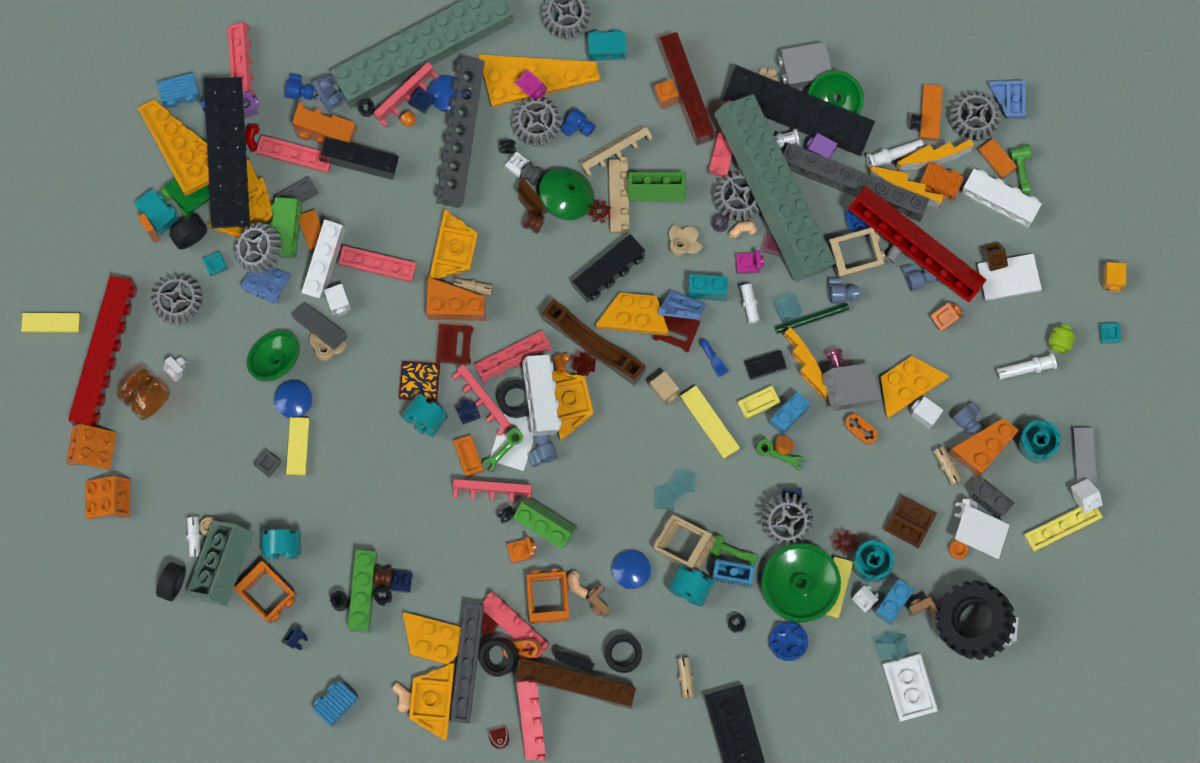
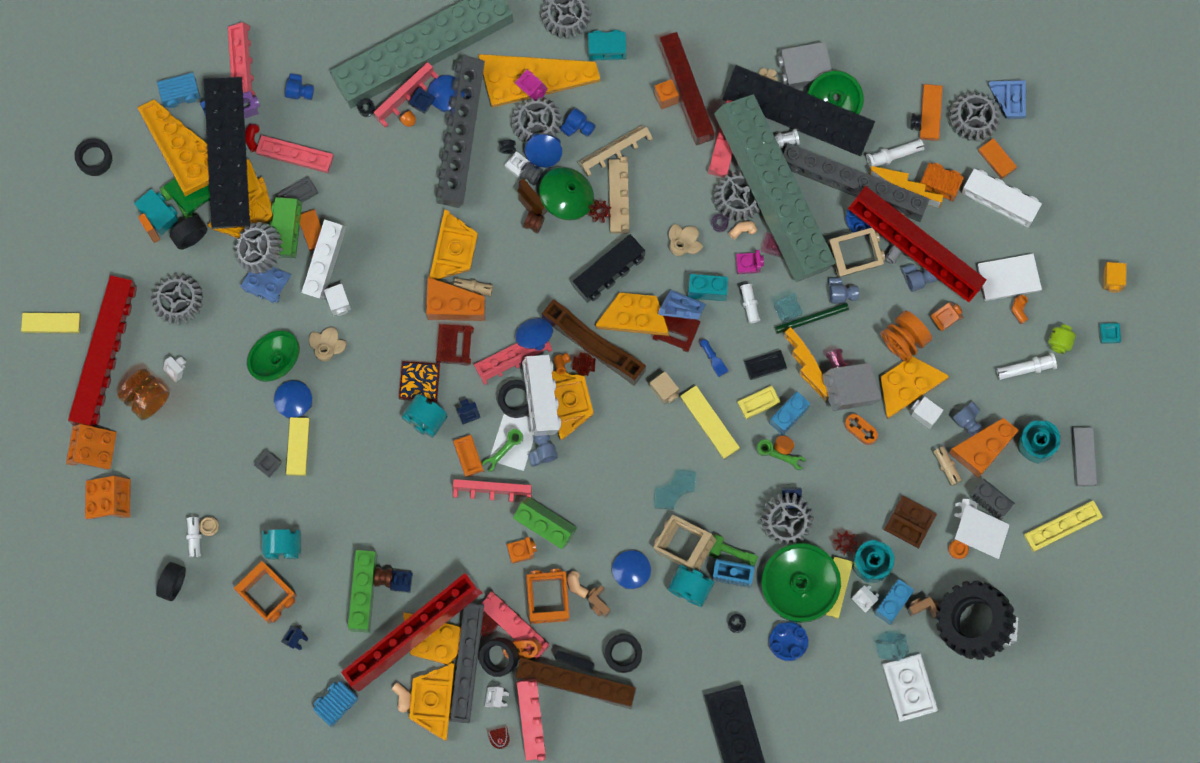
sand green brick [186,520,253,607] -> none
teal tile [202,251,228,277] -> none
orange wedge [292,103,357,145] -> none
dark grey tile [292,302,347,350] -> none
sand blue hips [312,74,345,112] -> none
black brick [320,137,399,180] -> none
black bush [330,591,349,611] -> none
coral plate [338,246,417,283] -> none
black bush [374,587,392,606] -> none
coral hinge [452,365,511,436] -> none
black bush [496,506,515,524] -> none
bright green brick [628,172,686,201] -> none
tan pin [677,658,695,699] -> none
medium lavender brick [806,133,837,159] -> none
light orange slope [896,139,974,171] -> none
reddish brown bracket [980,242,1008,271] -> none
bright green brick [1010,144,1032,195] -> none
white brick [1071,479,1103,514] -> none
none -> black tyre [75,138,112,176]
none -> red brick [341,573,483,692]
none -> white tile [485,687,509,708]
none -> blue dish [515,318,553,351]
none -> blue dish [525,134,562,168]
none -> orange wheel [880,310,932,362]
none -> orange arm [1012,295,1029,324]

